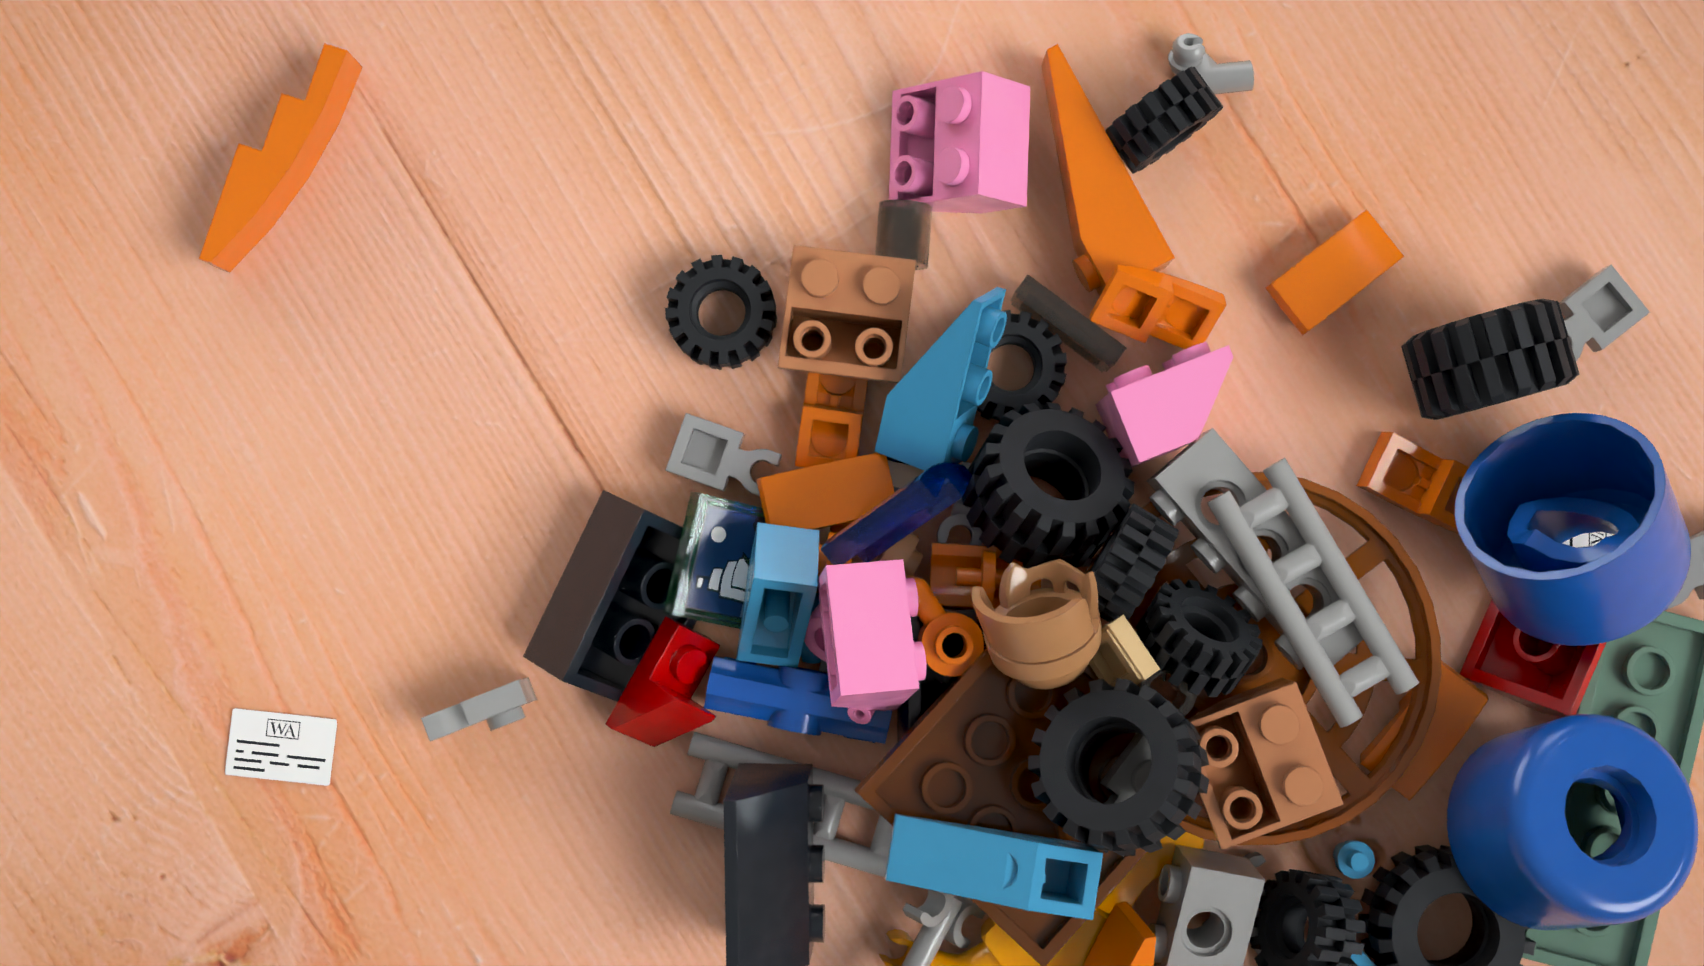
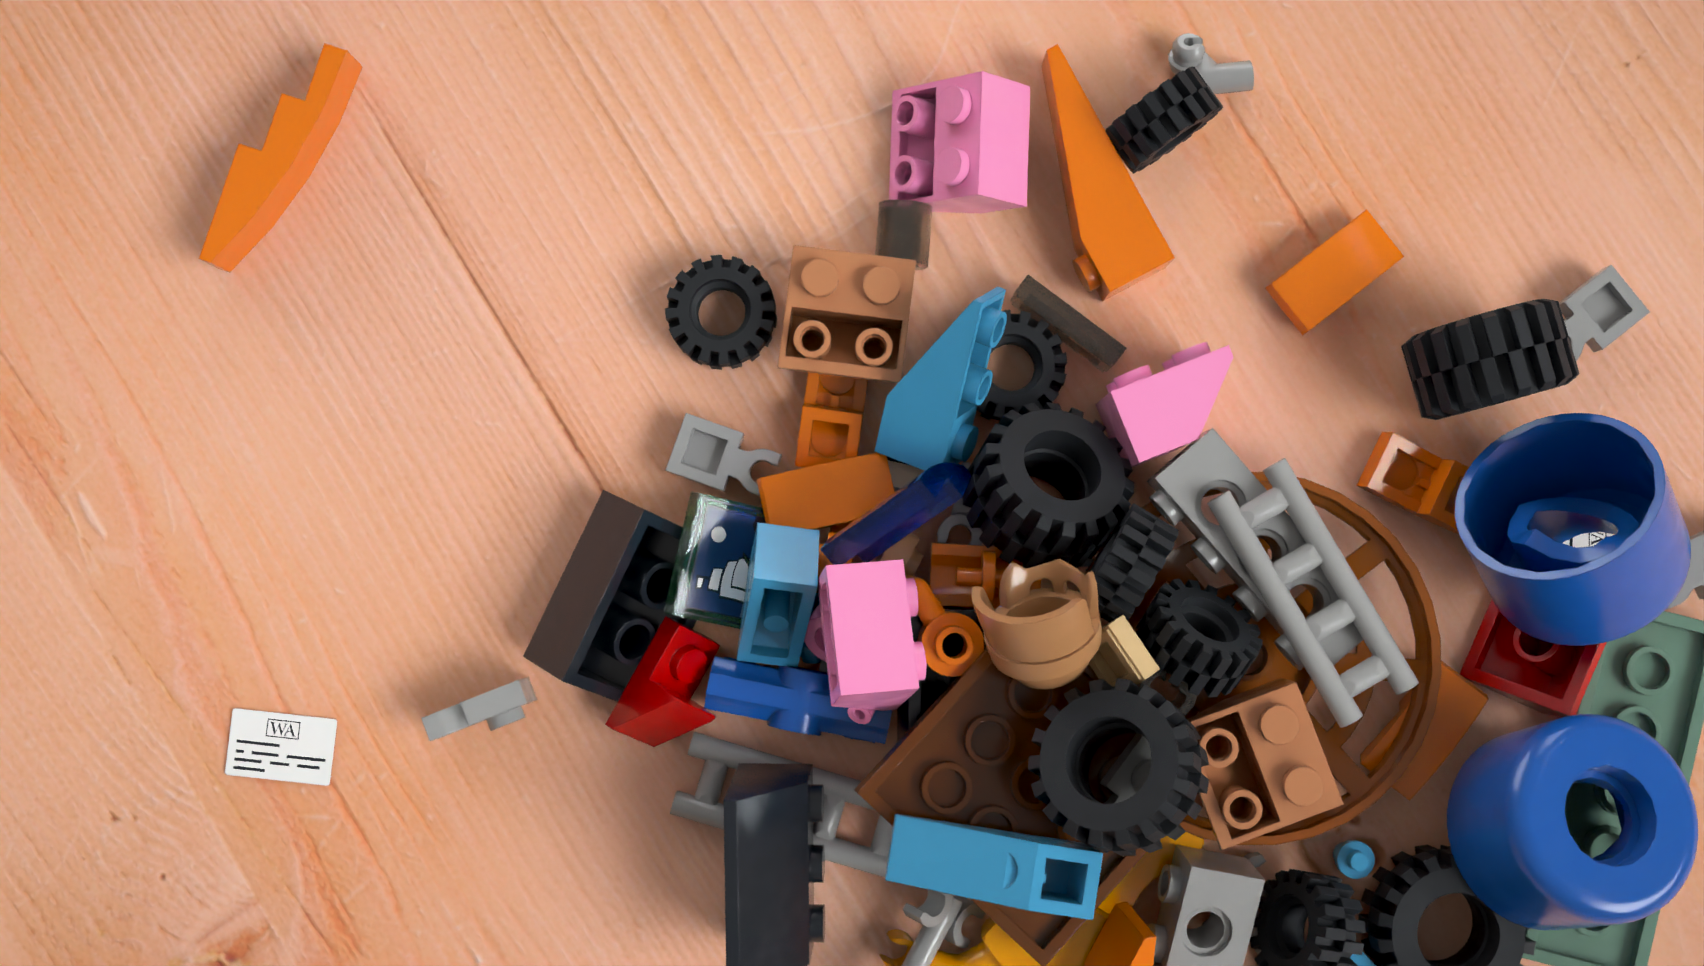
orange slope [1089,264,1227,349] -> none

